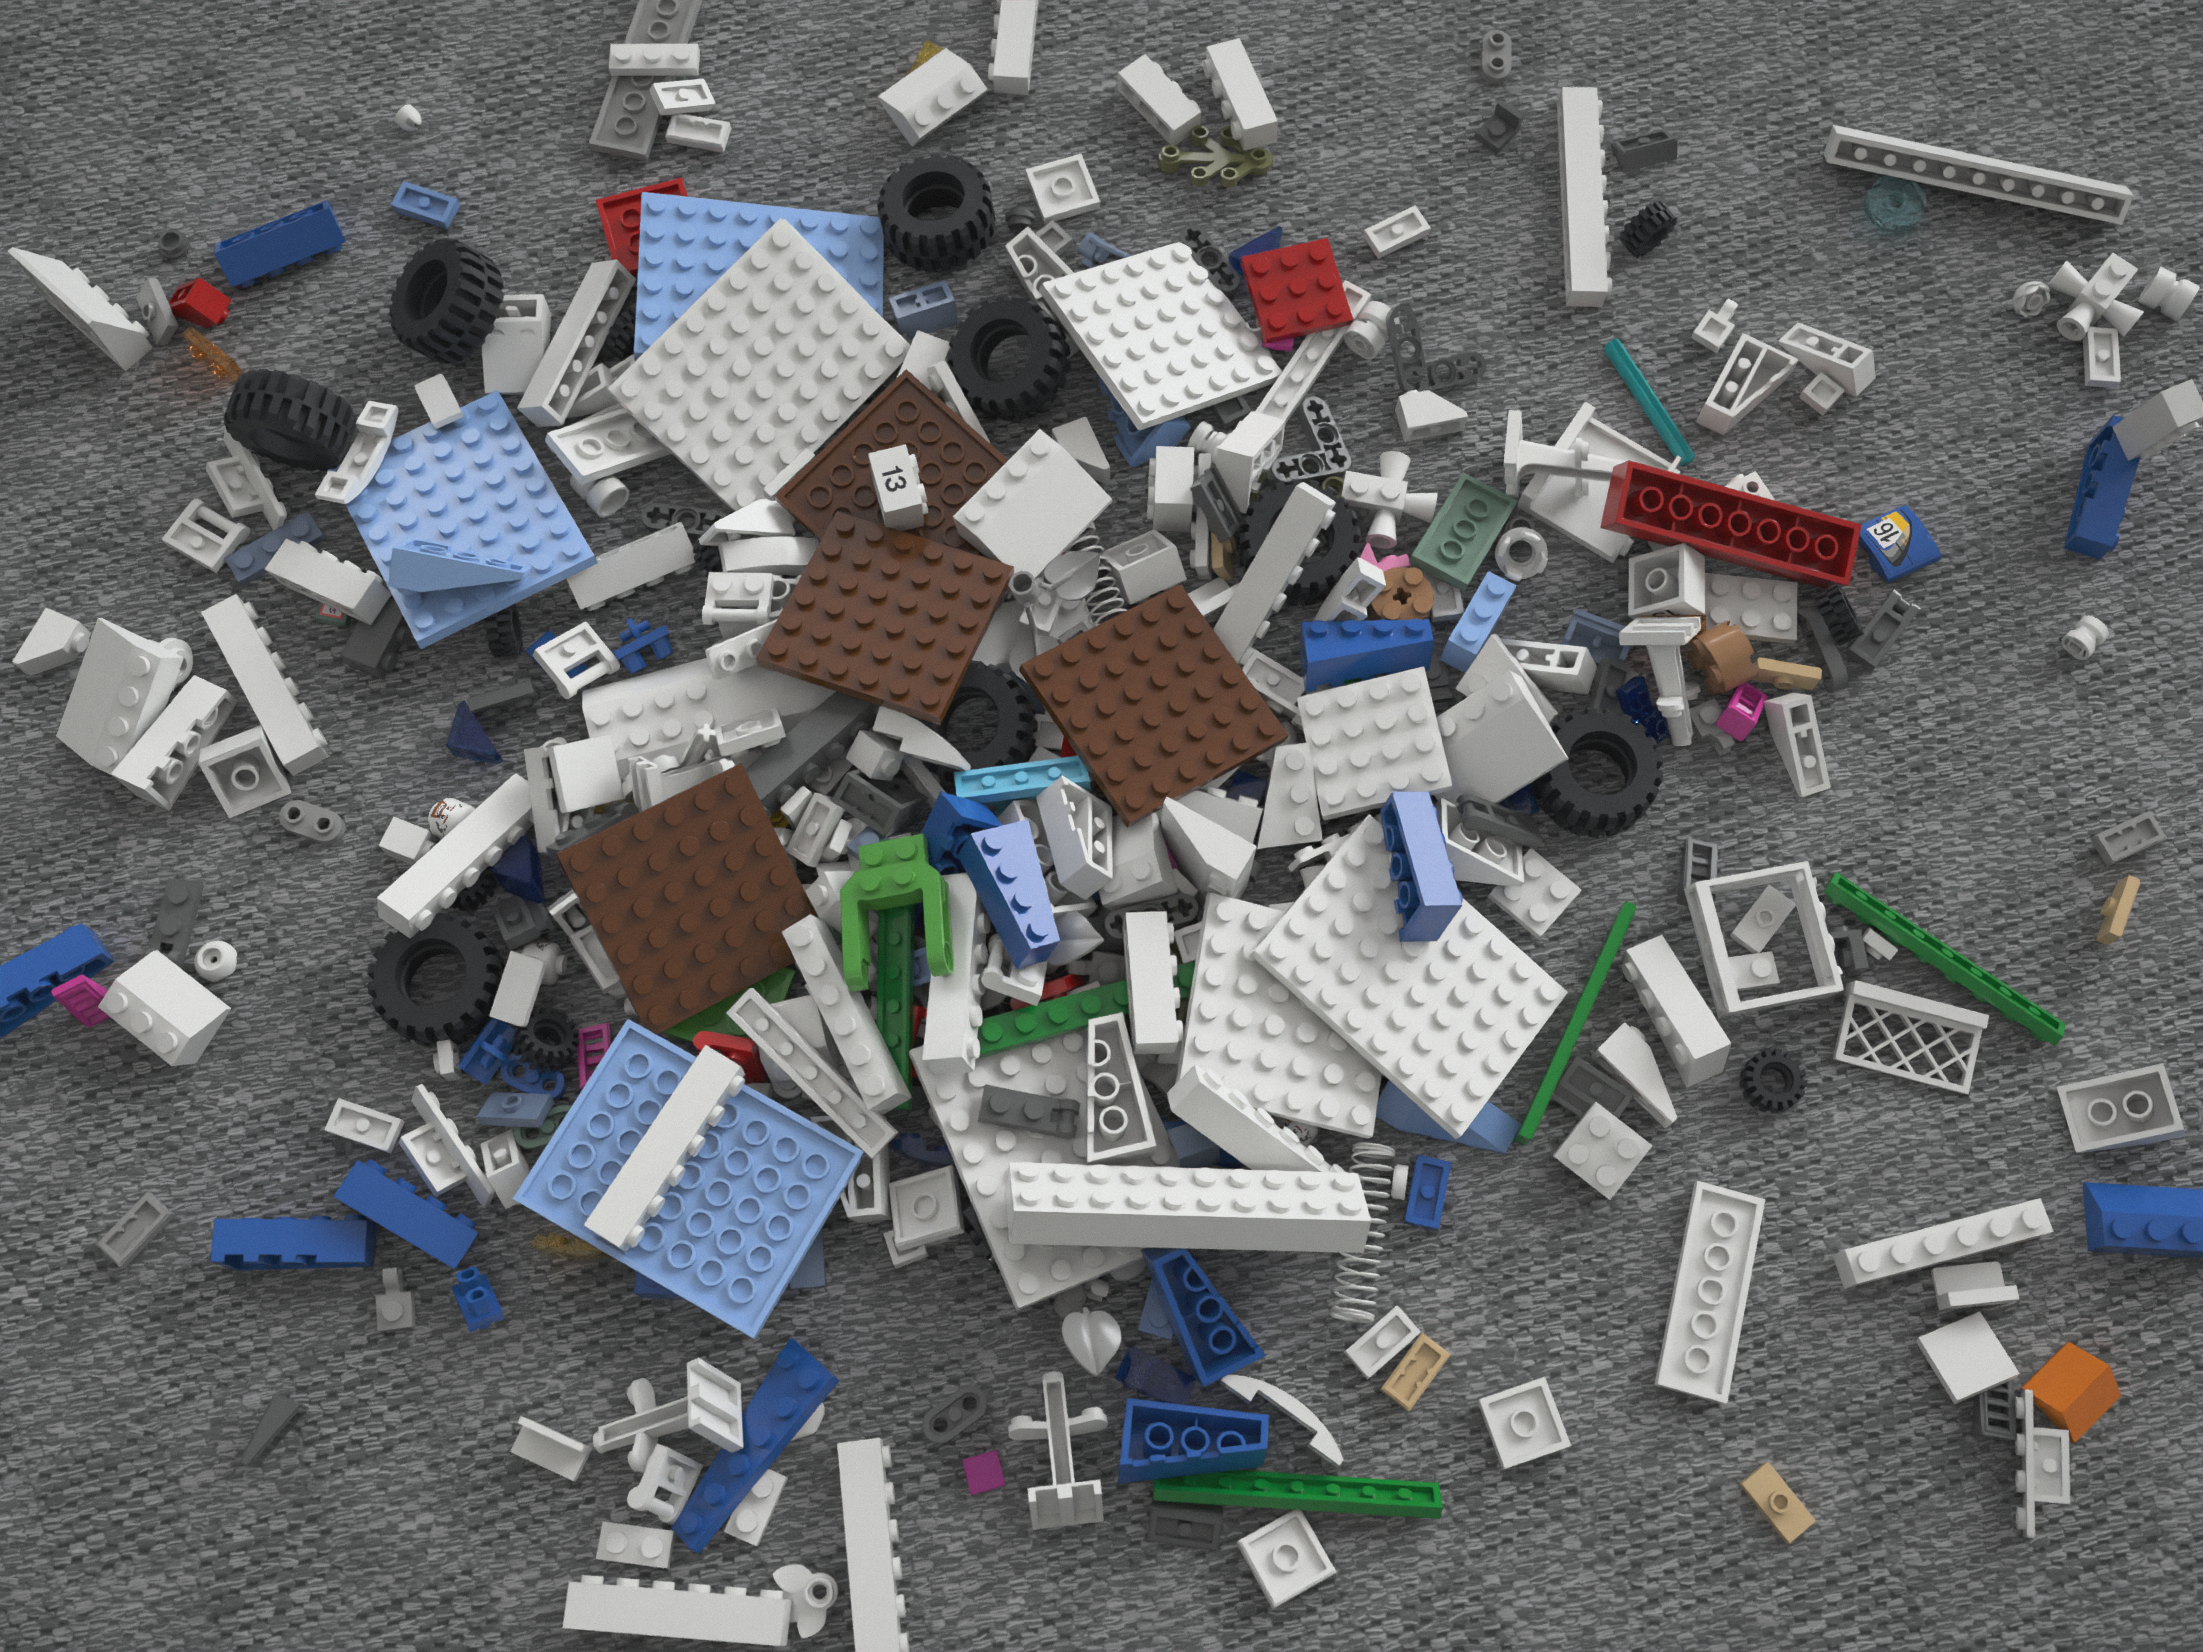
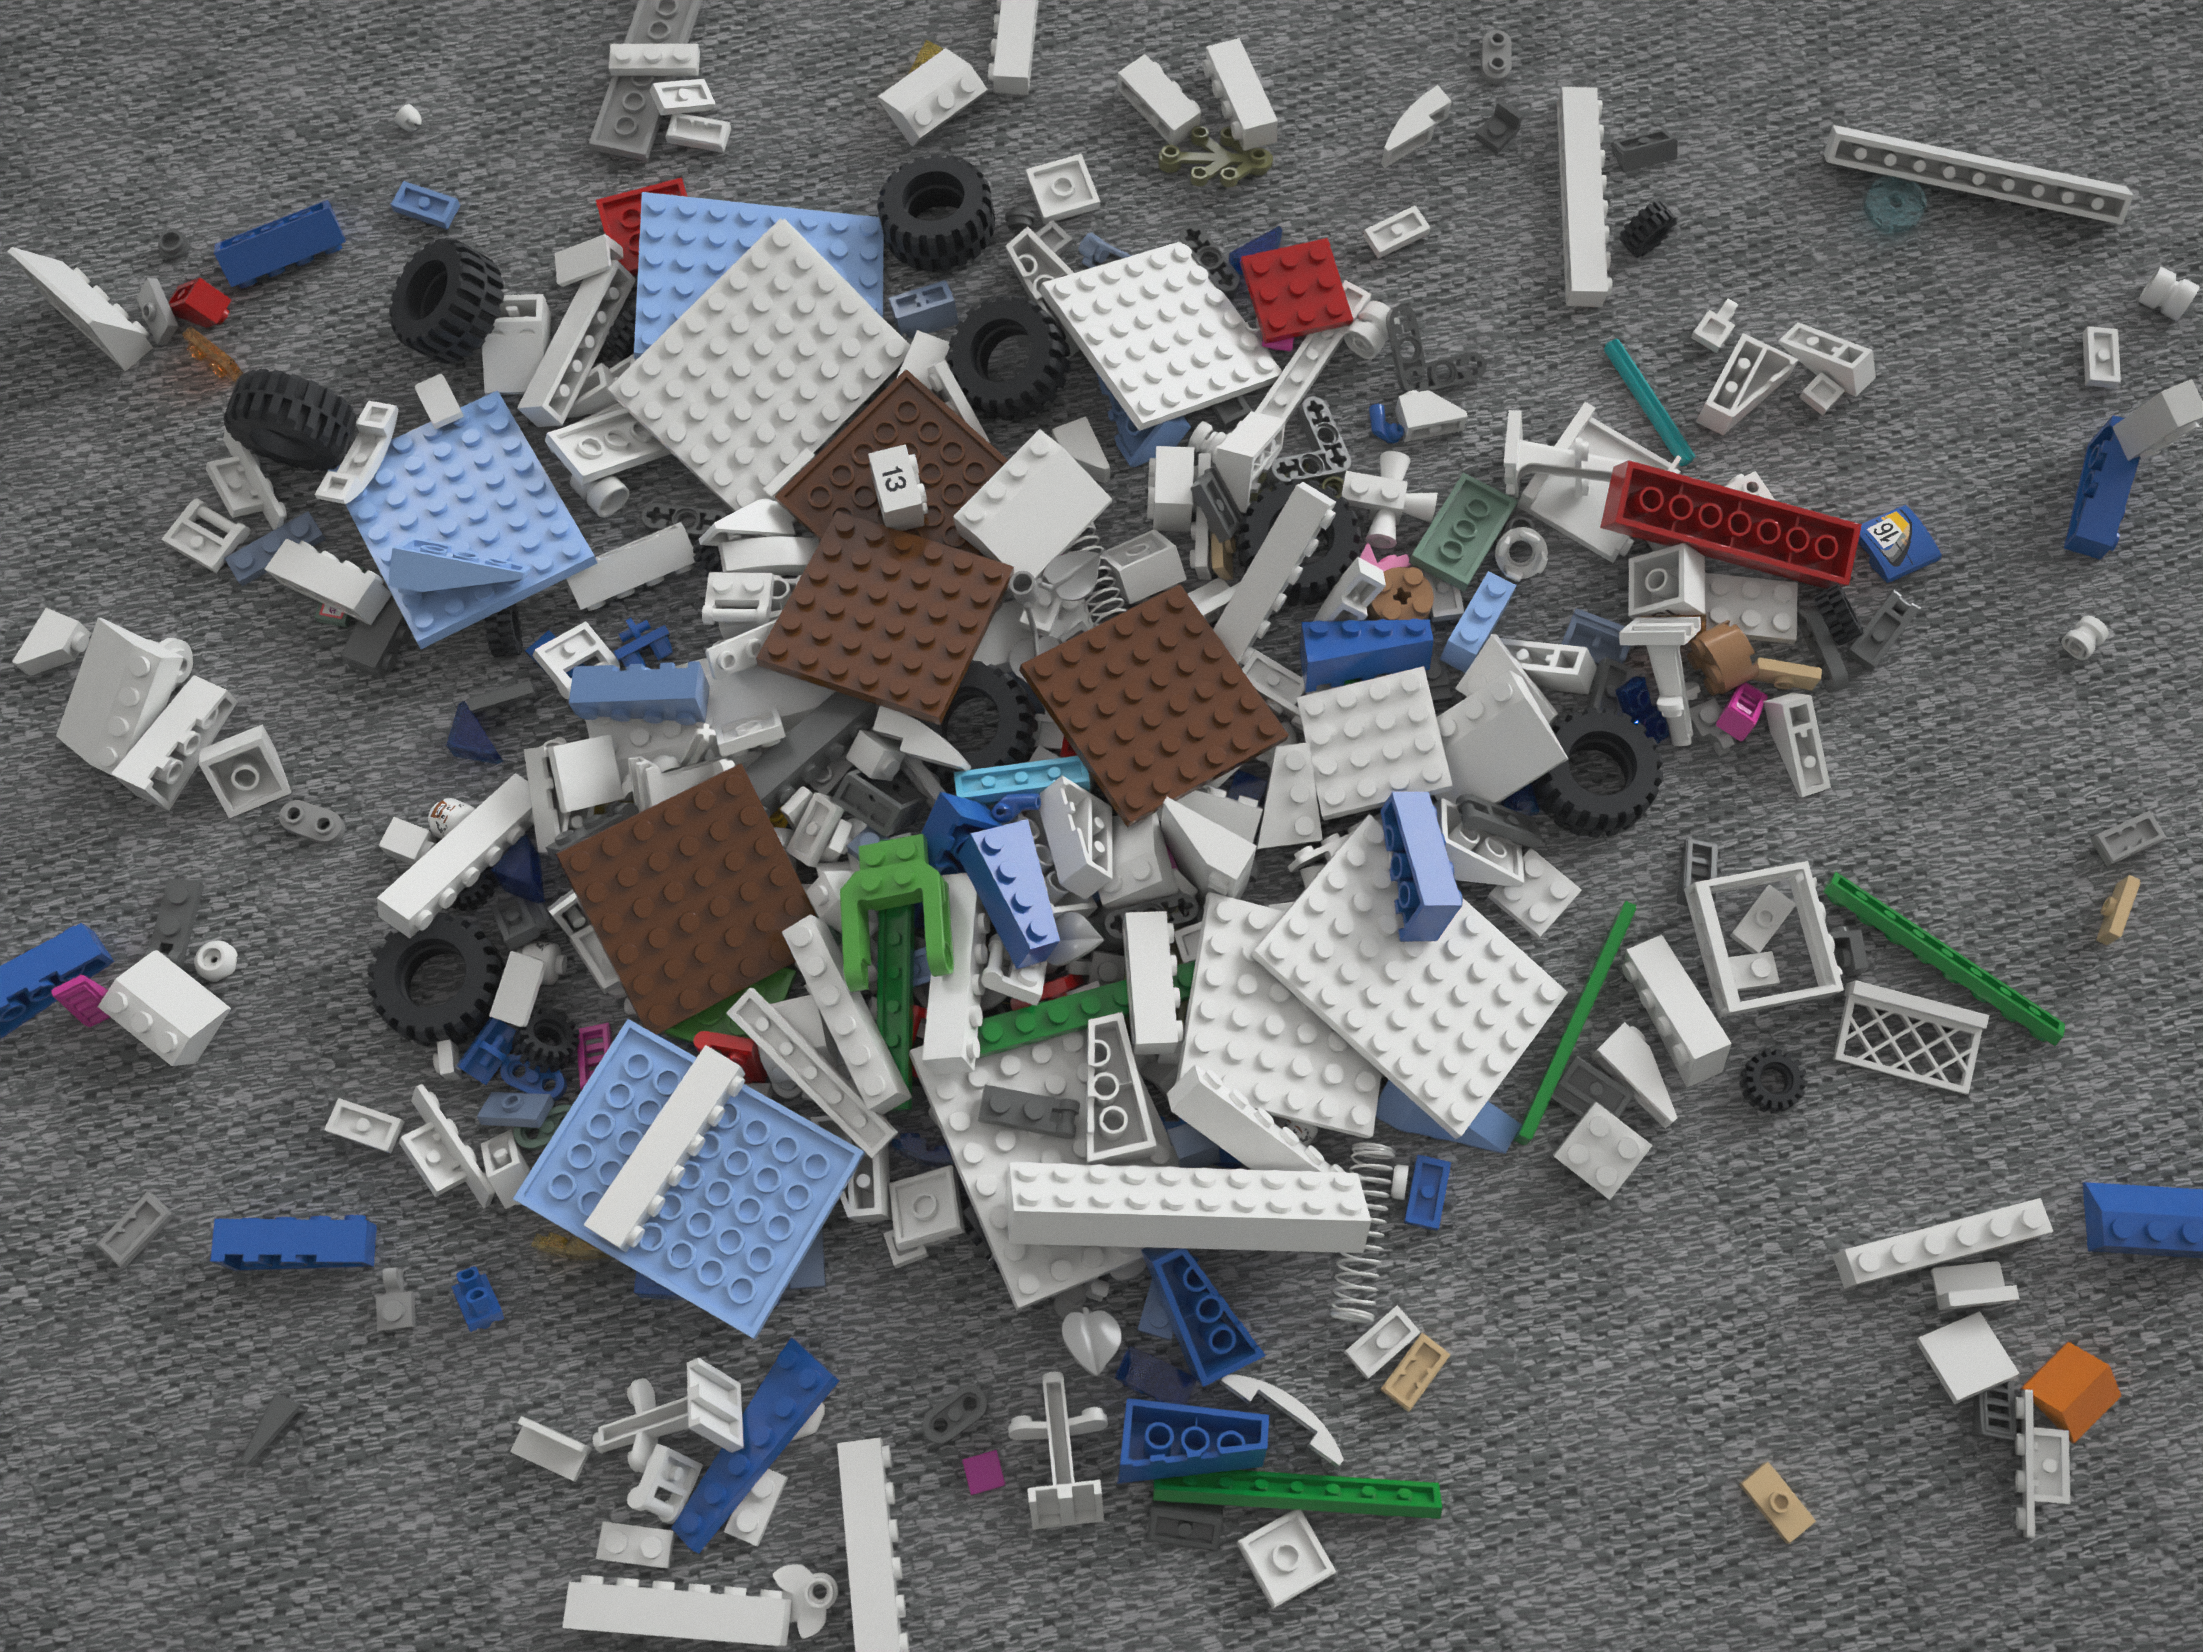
white brick [201,594,328,776] -> none
blue wedge [333,1159,480,1270] -> none
white plate [1477,1377,1571,1470] -> none
white plate [1654,1181,1765,1405] -> none
white plate [1862,927,1898,960] -> none
white plate [2013,281,2050,317] -> none
white brick [2047,253,2144,341] -> none
white slope [2057,1063,2186,1153] -> none
none -> white panel [555,234,623,287]
none -> medium blue wedge [569,661,710,725]
none -> blue arm [992,793,1041,823]
none -> blue arm [1369,404,1404,444]
none -> white slope [1381,85,1452,168]

